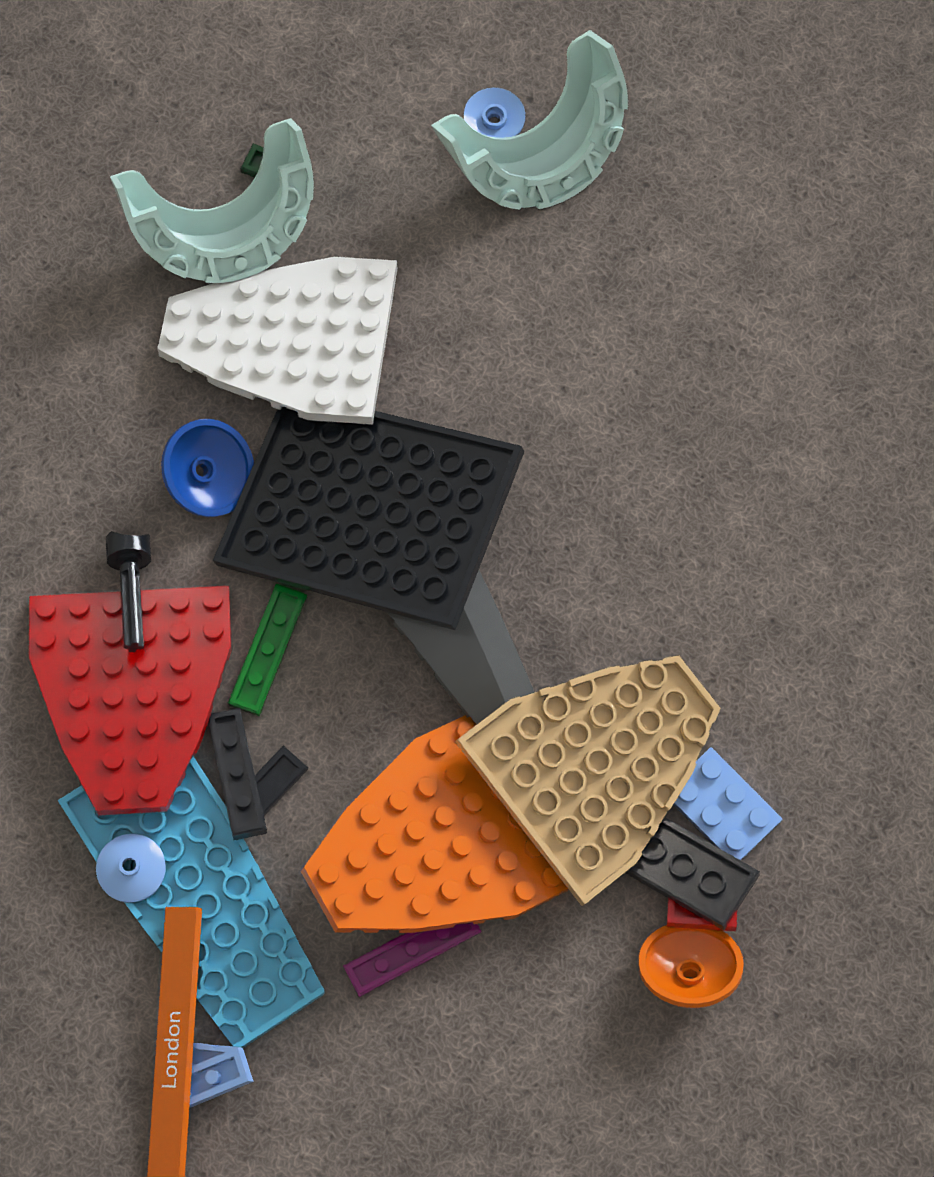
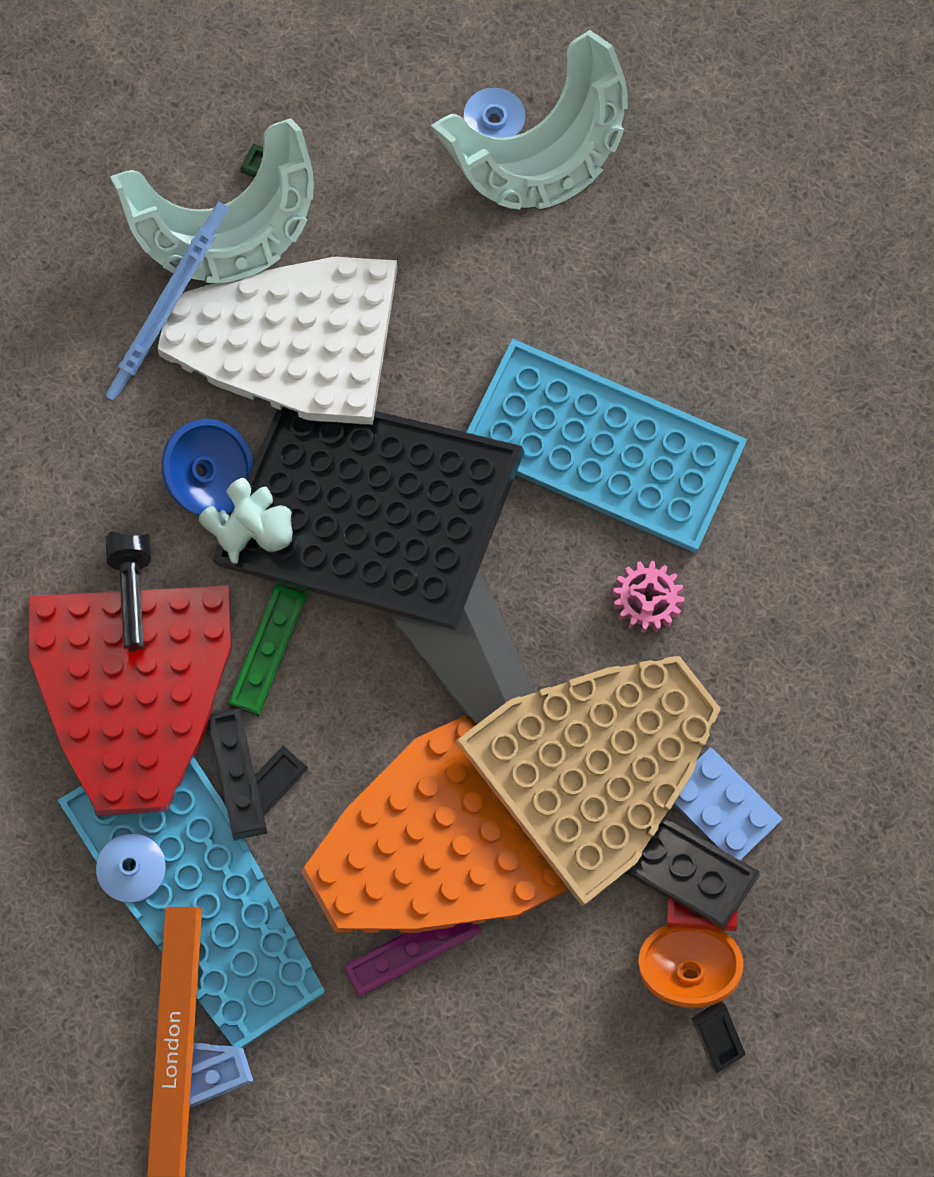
none -> light blue axle [106,201,229,400]
none -> light aqua animal [198,478,293,564]
none -> medium azure plate [466,338,747,554]
none -> bright pink gear [612,561,684,633]
none -> black tile [691,1001,746,1073]

